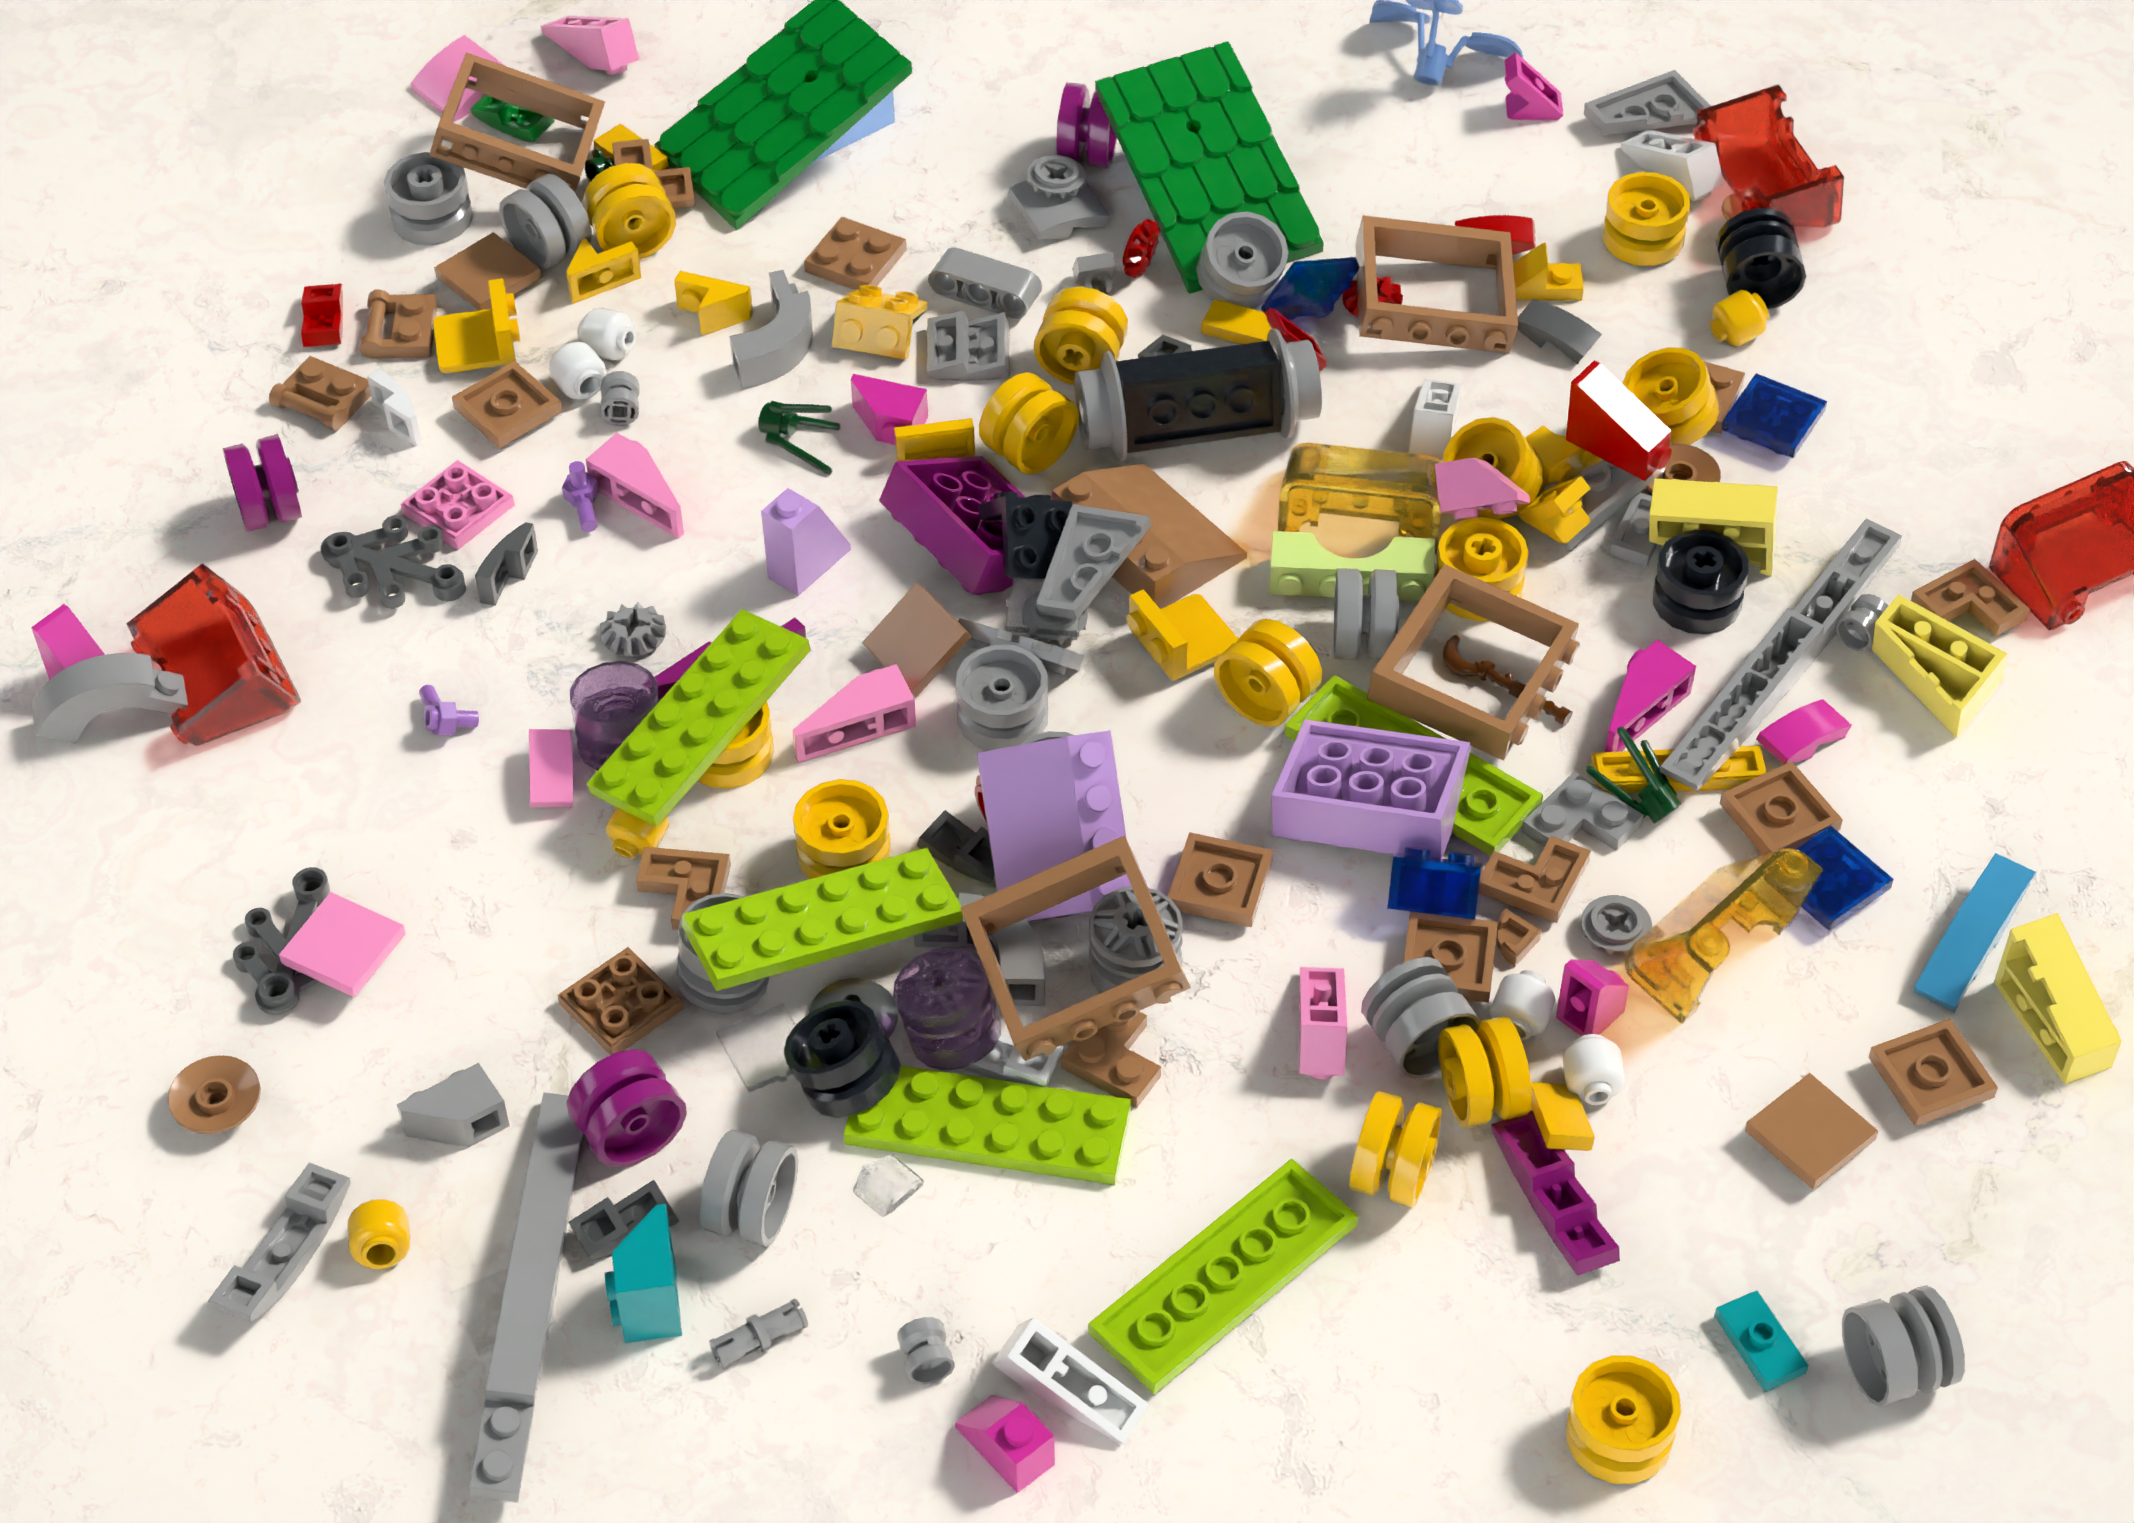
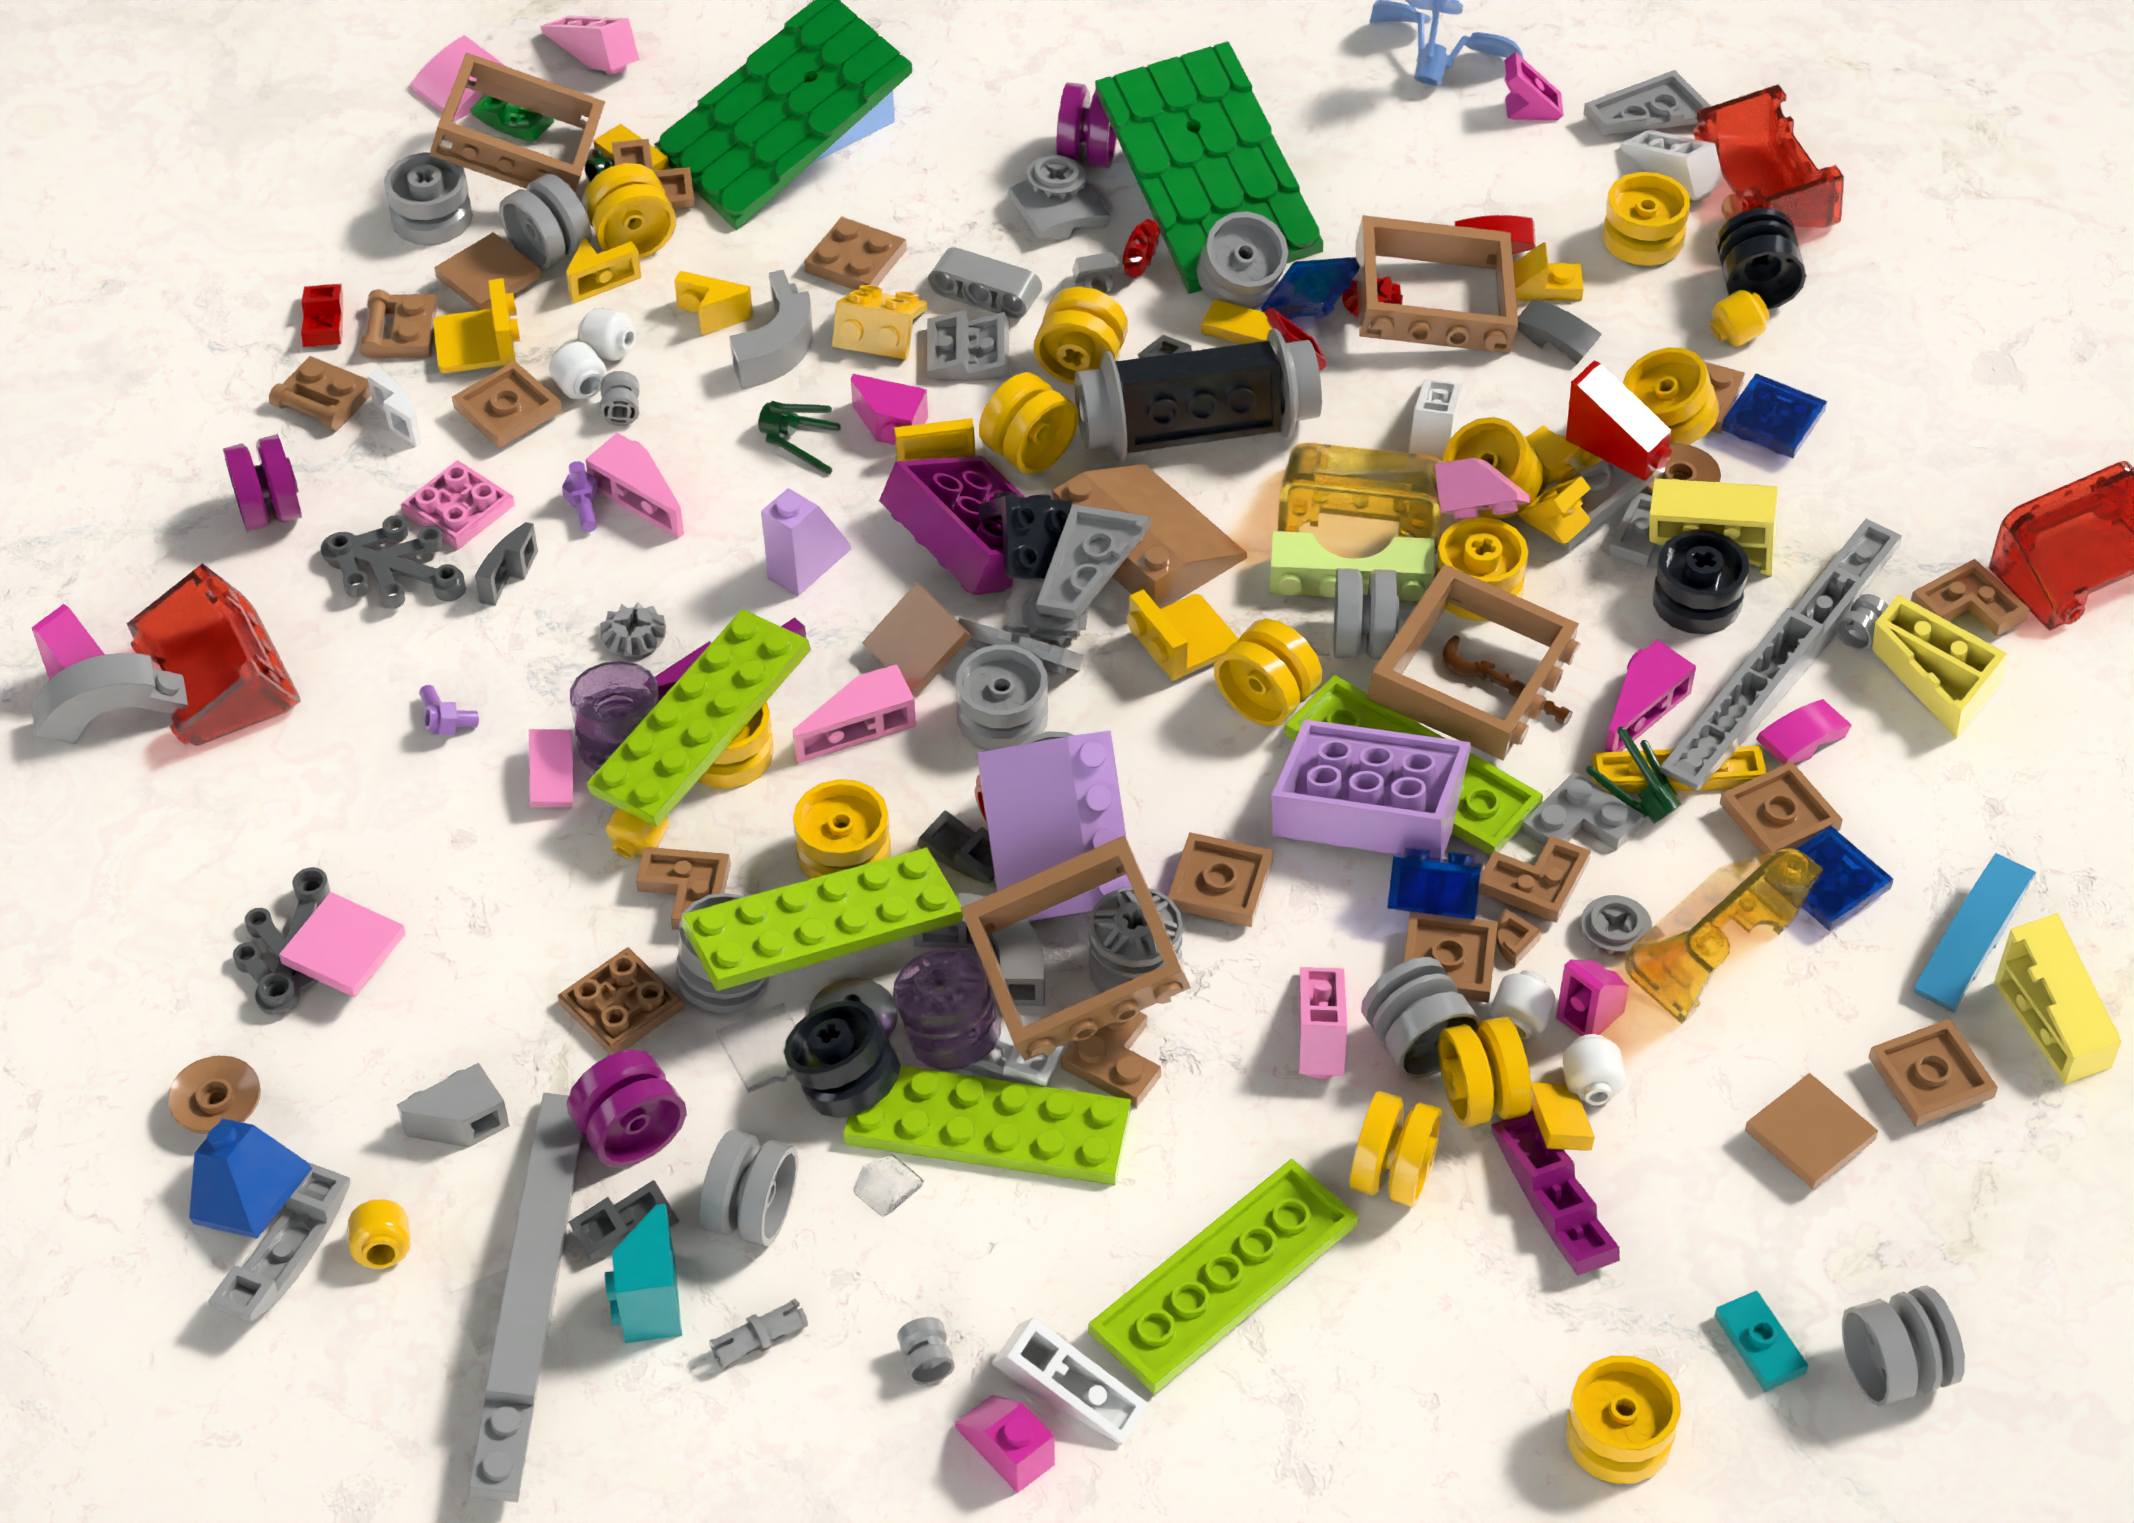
none -> blue slope [189,1118,312,1239]

